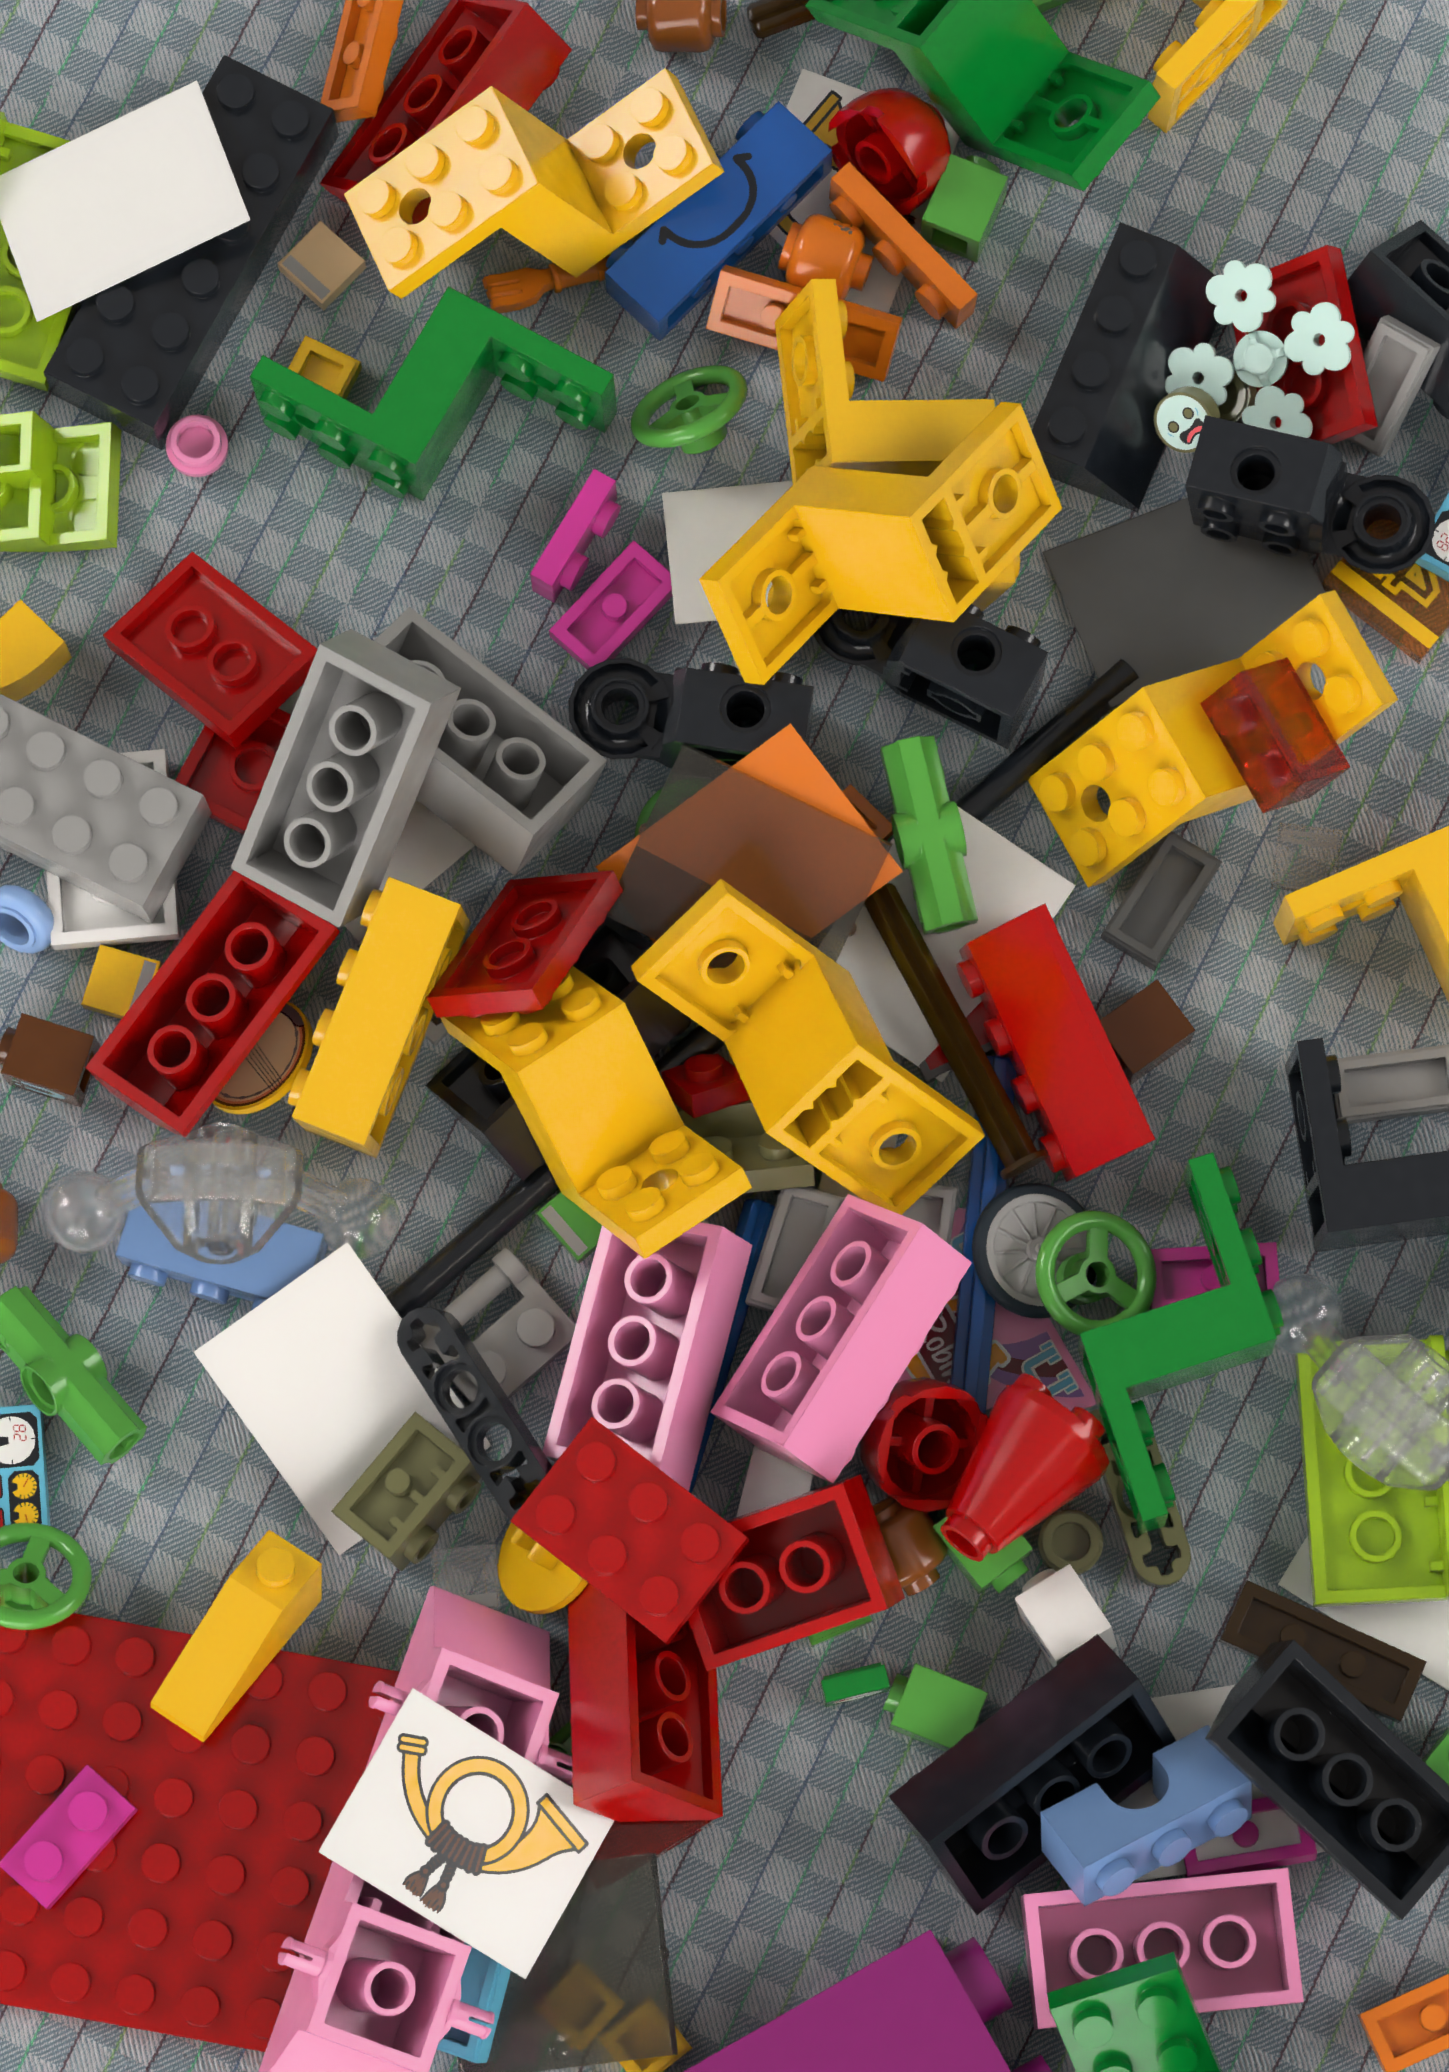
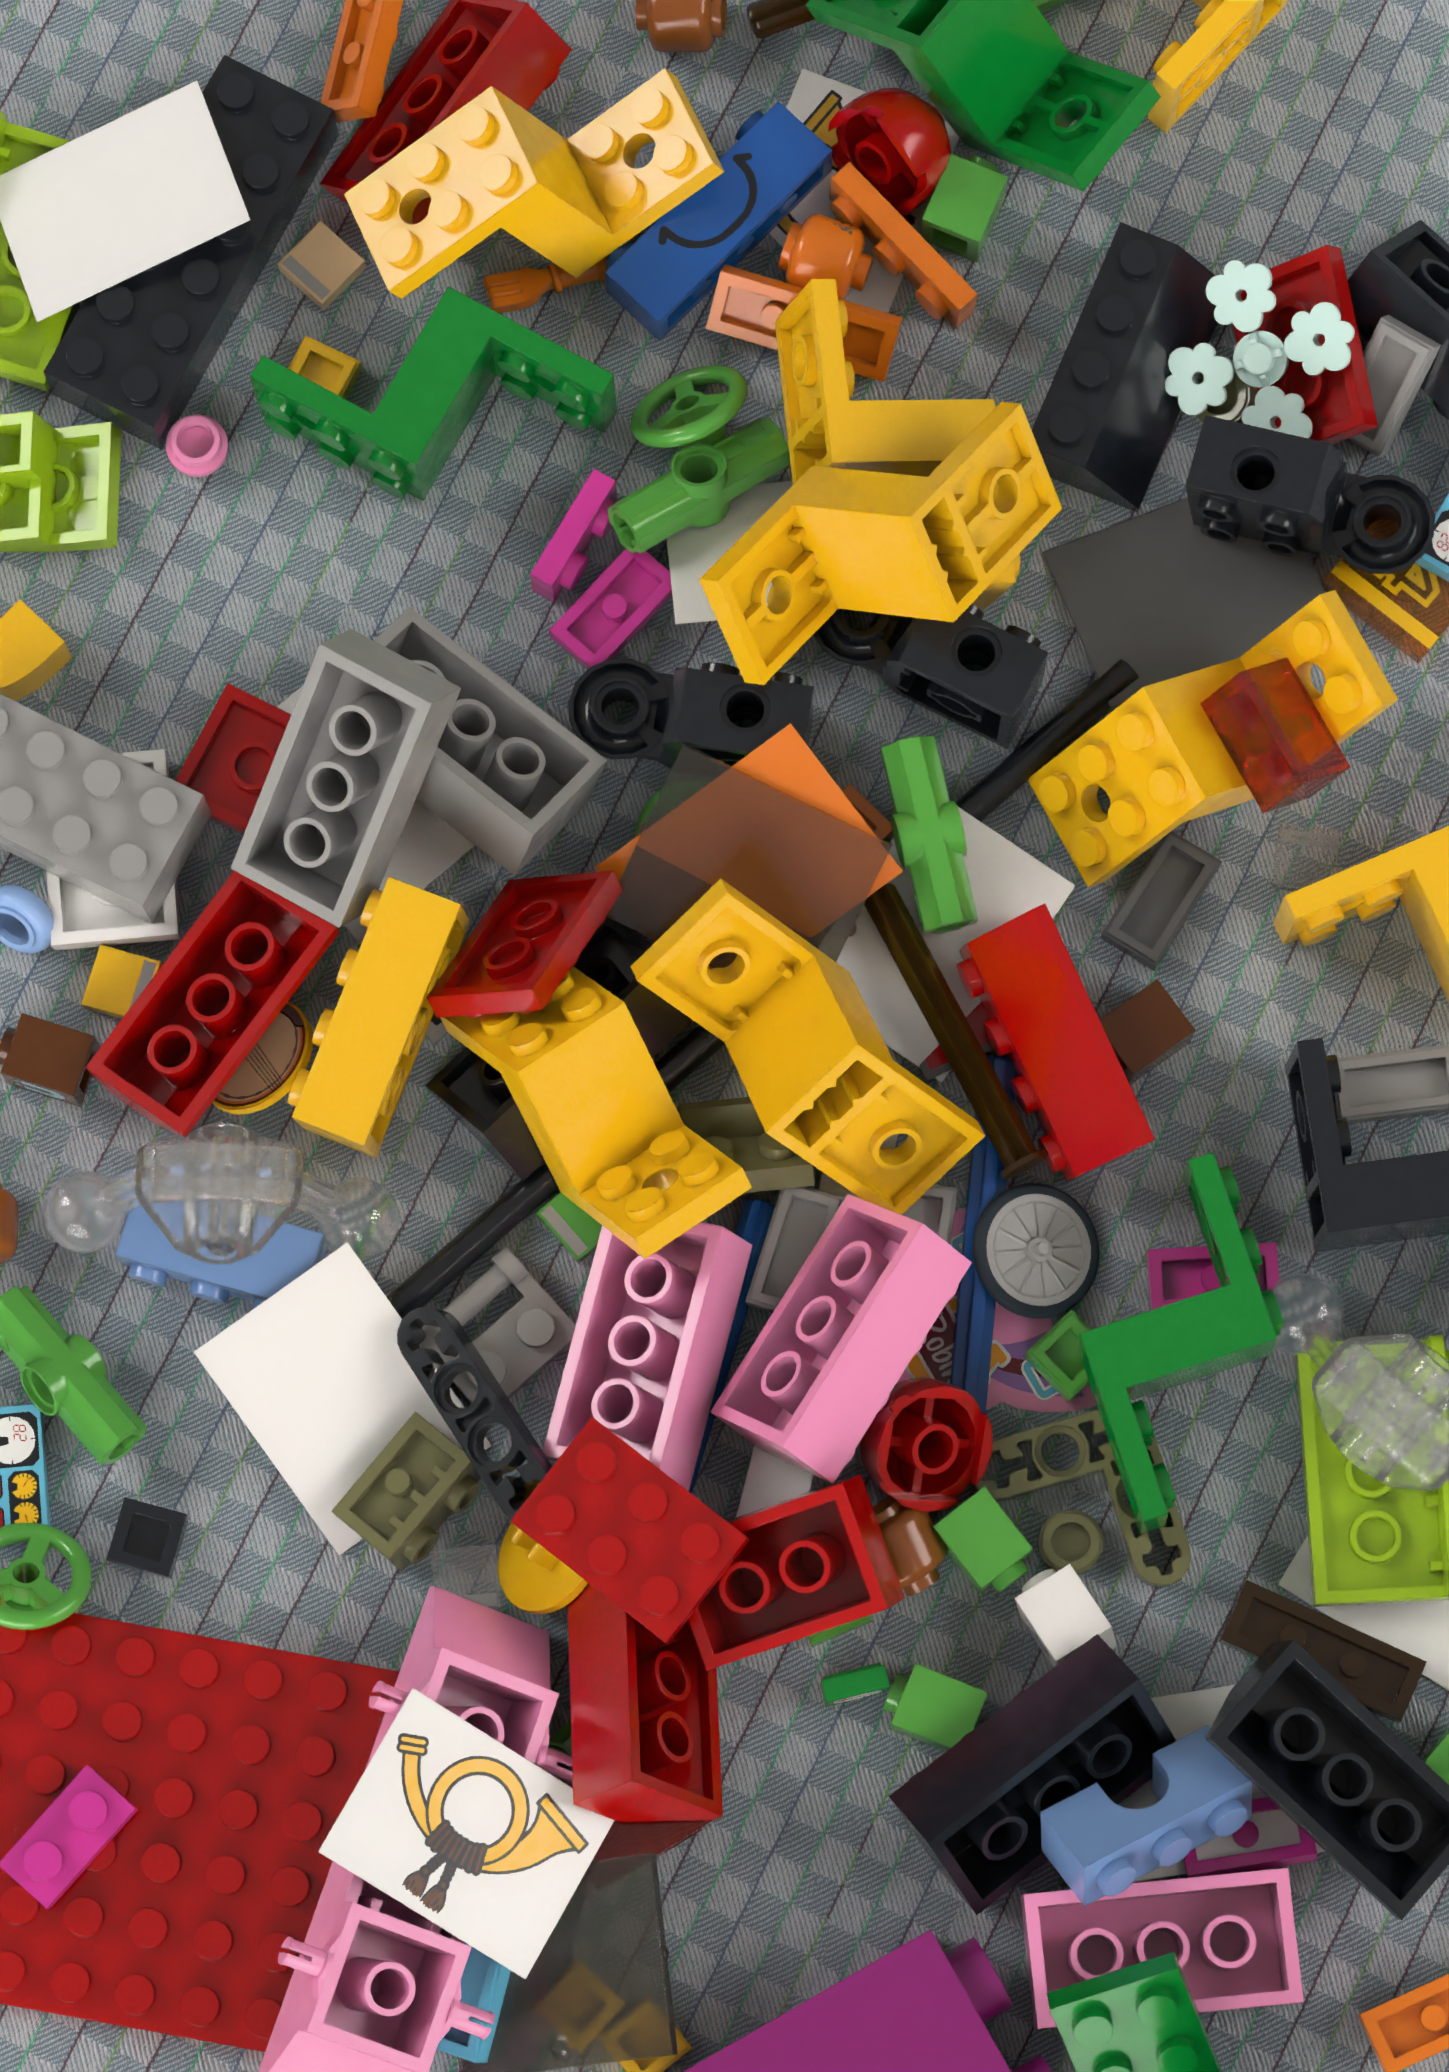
red plate [103,551,317,749] -> none
yellow slope [151,1529,322,1743] -> none
red plate [661,1053,750,1118] -> none
red cone [941,1373,1109,1562] -> none
bright green piece [1035,1211,1157,1336] -> none
tile [1154,386,1220,453] -> none
none -> black plate [106,1497,189,1579]
none -> bright green piece [608,417,790,554]
none -> bright green tile [1023,1309,1091,1402]

